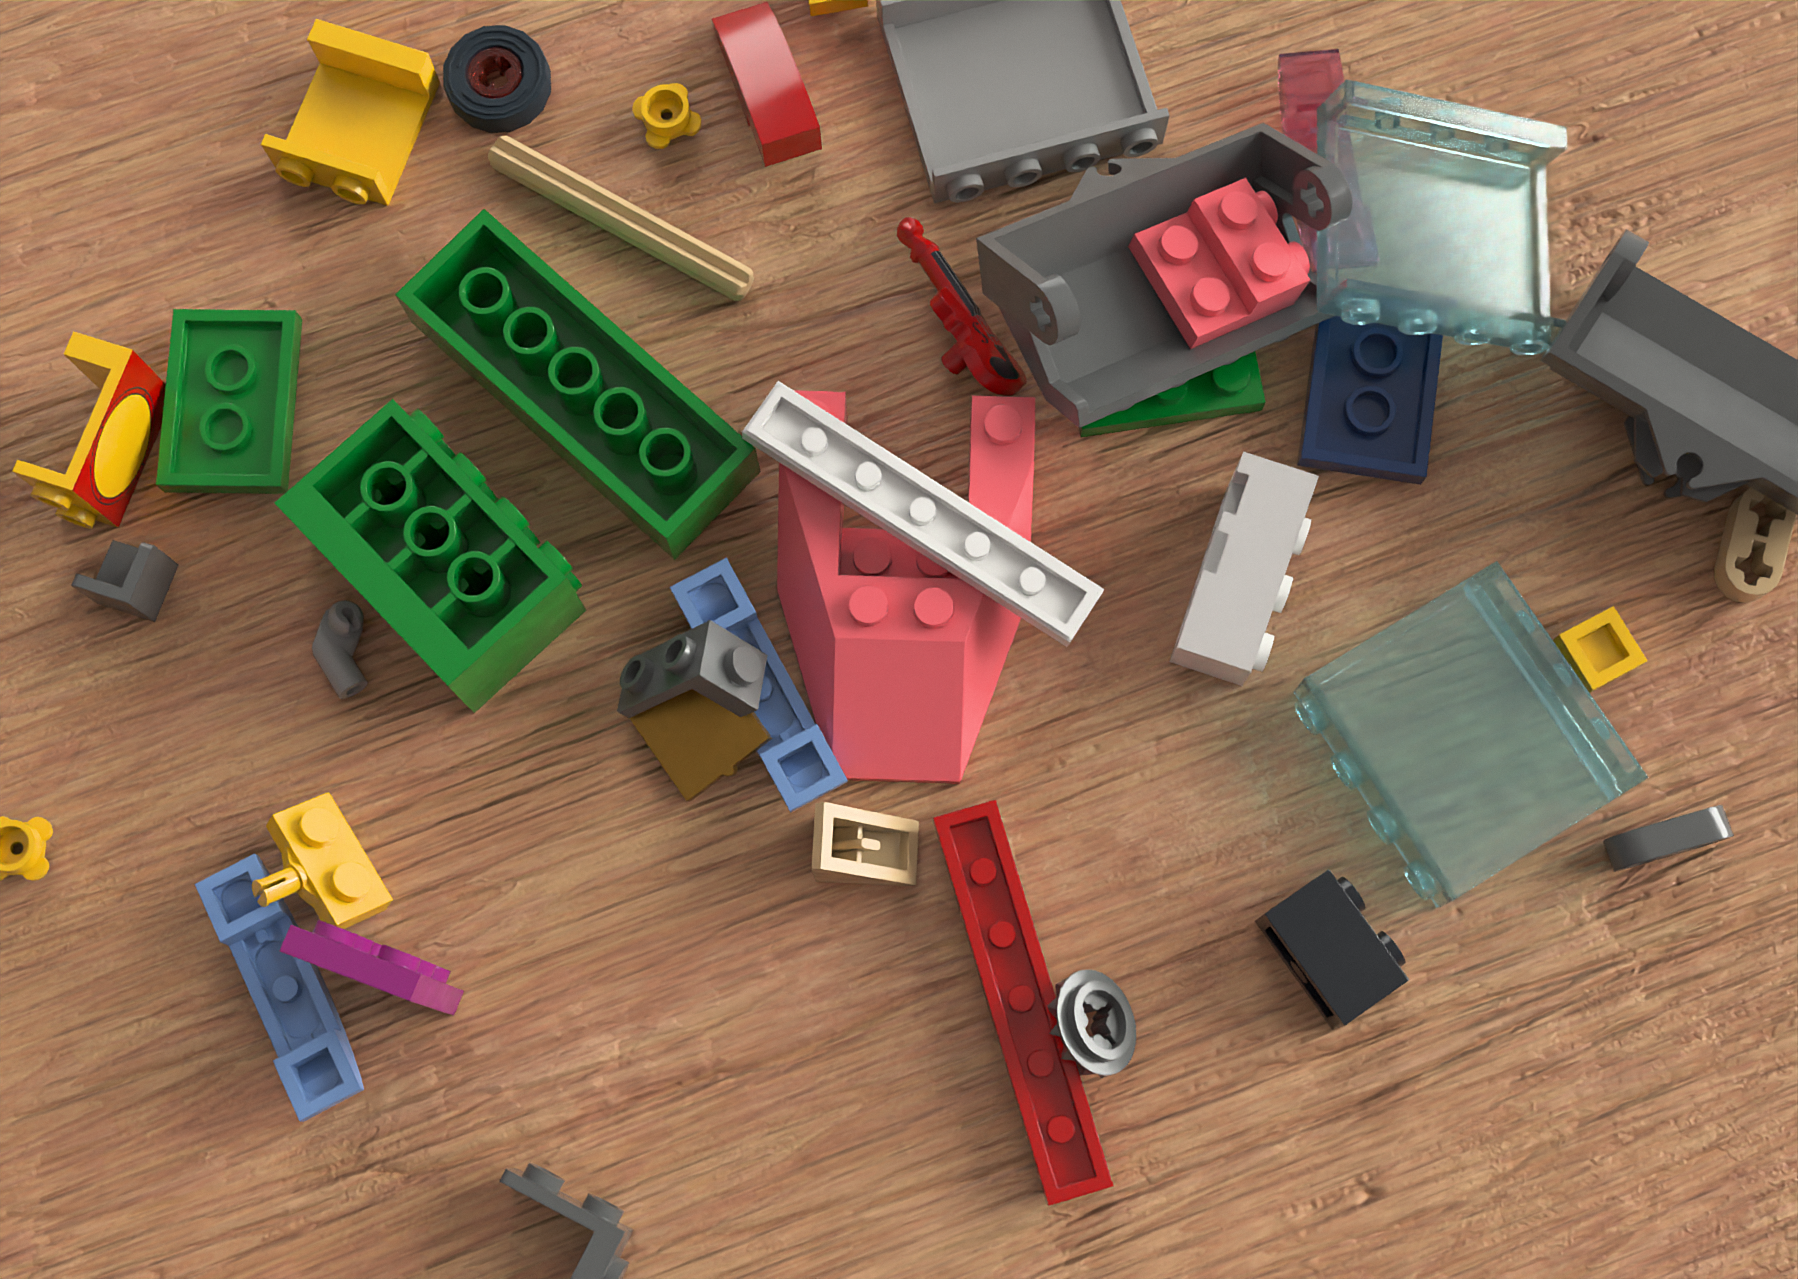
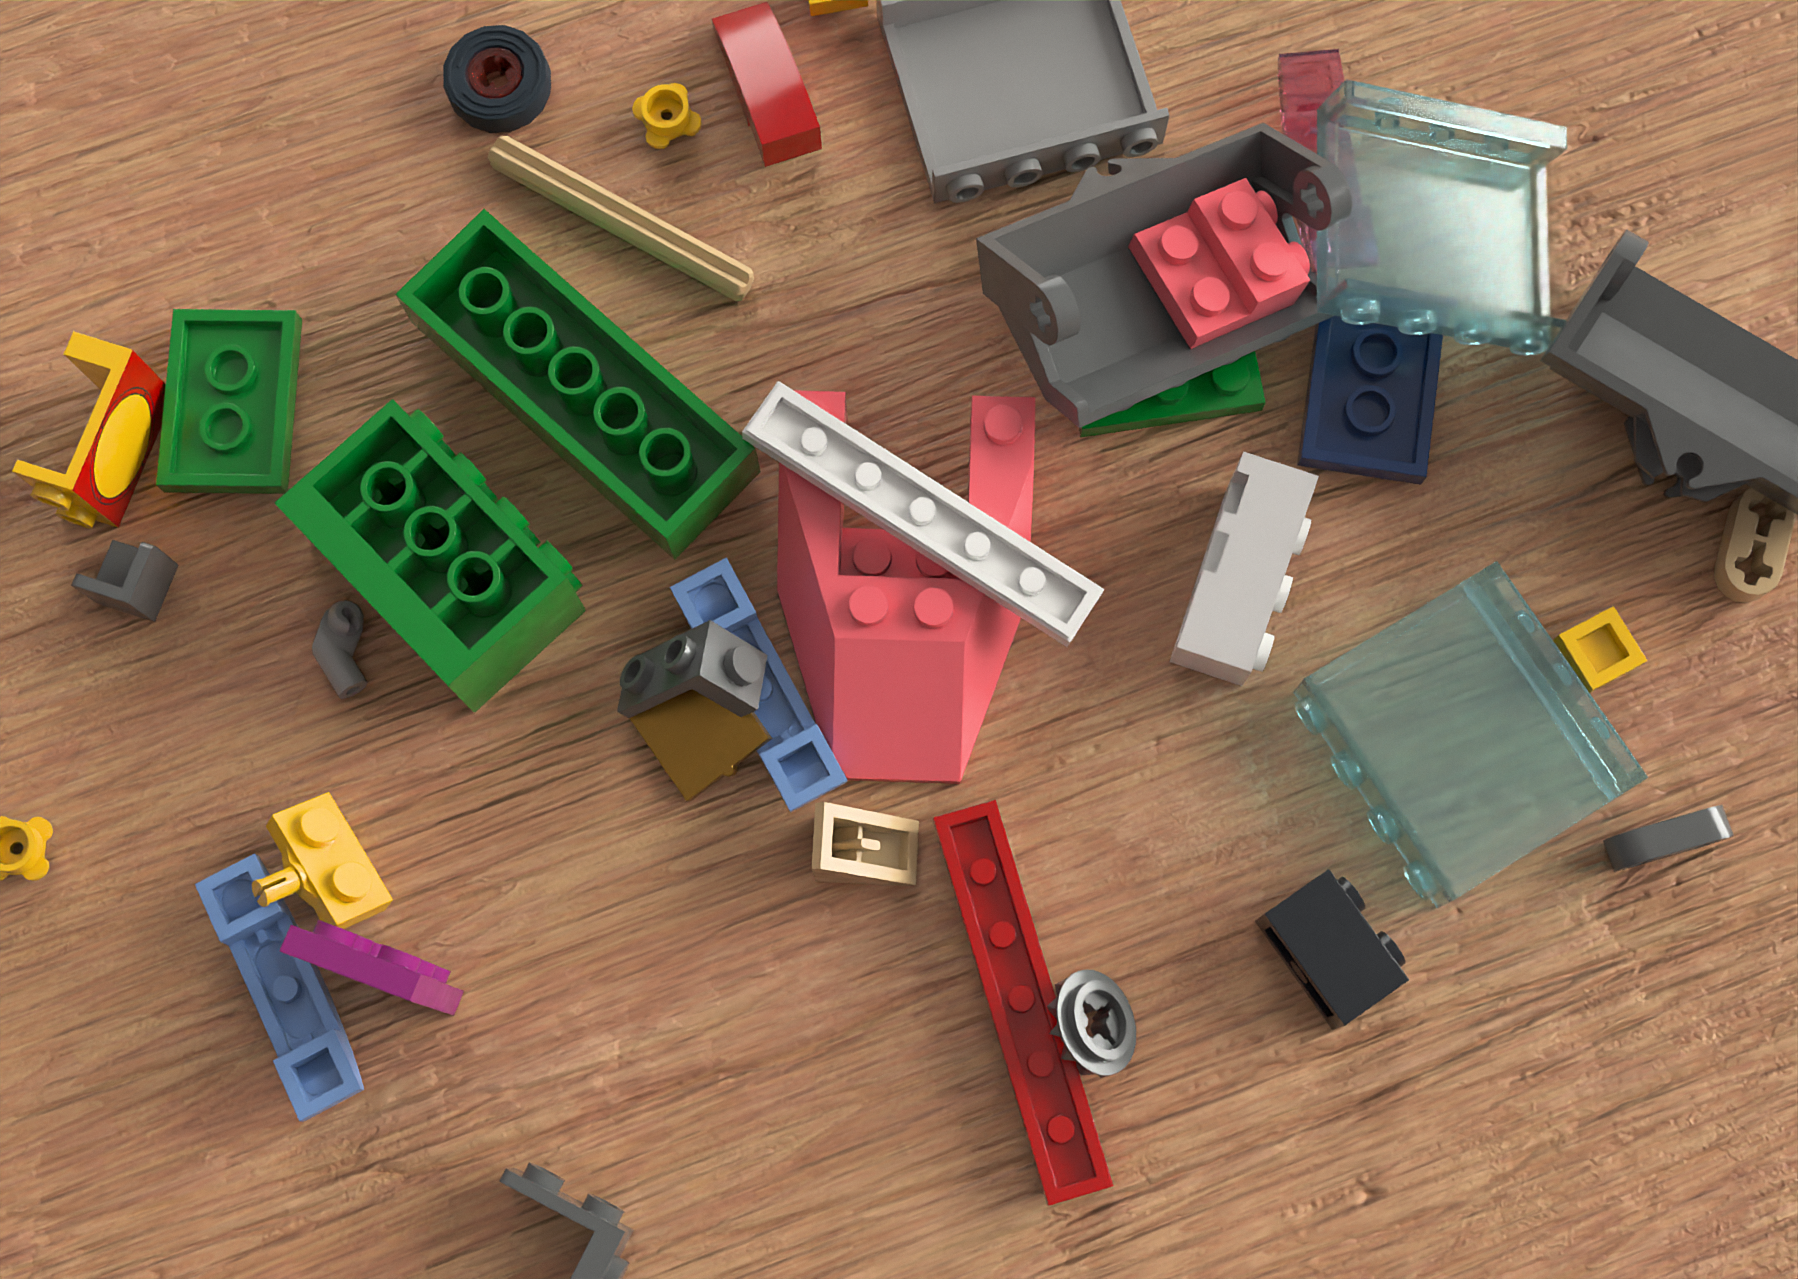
yellow panel [261,19,440,206] -> none
red piece [897,217,1027,396] -> none

